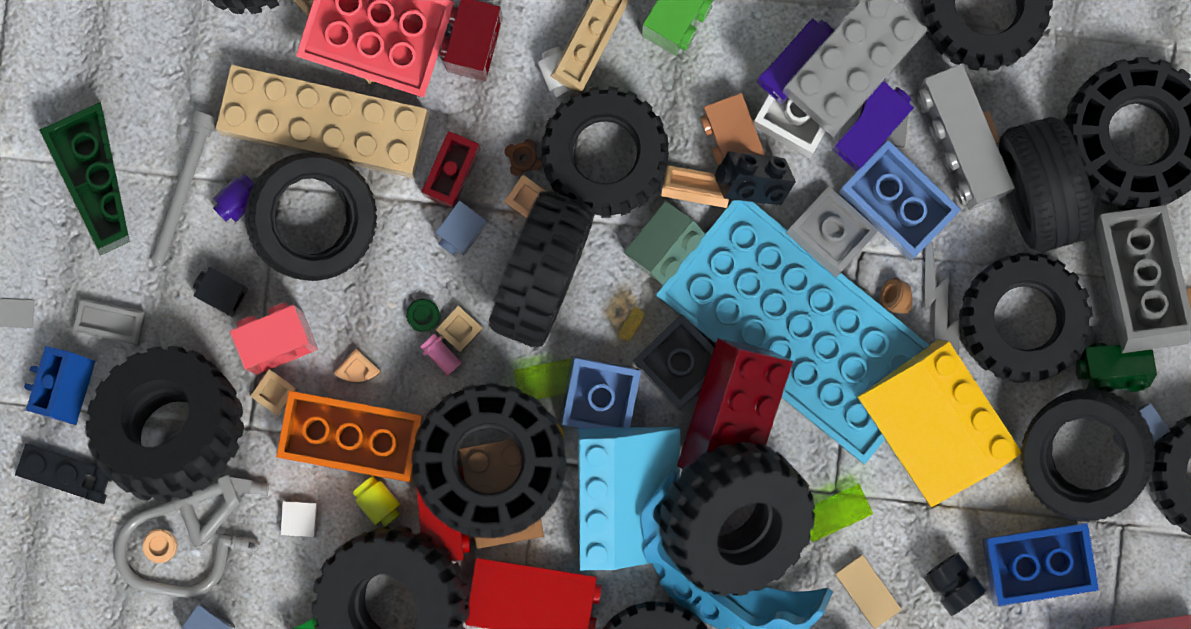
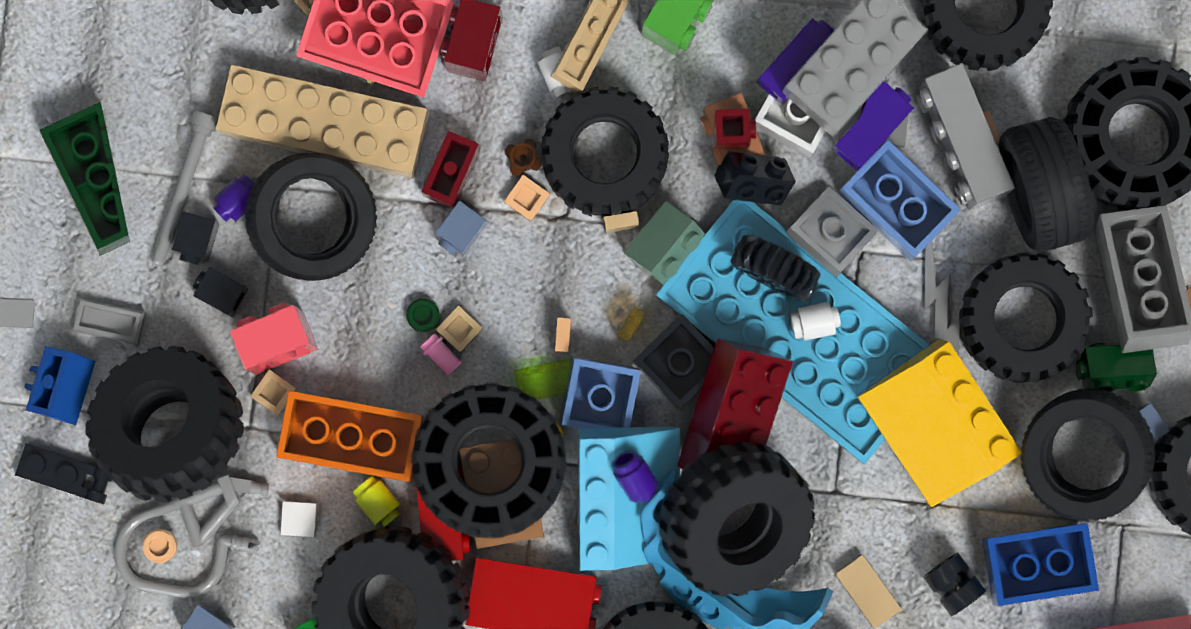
light nougat tile [334,349,381,383] -> none
black tyre [488,191,595,348] -> none
light nougat tile [661,165,729,208] -> none
clear neon green tile [810,484,873,542] -> none
medium nougat tile [880,278,913,314] -> none
none -> black brick [172,212,219,265]
none -> light nougat tile [555,318,571,354]
none -> tan tile [604,211,639,233]
none -> dark purple brick [612,451,658,502]
none -> dark red brick [714,109,756,149]
none -> black gear [730,235,821,301]
none -> white brick [789,301,841,341]

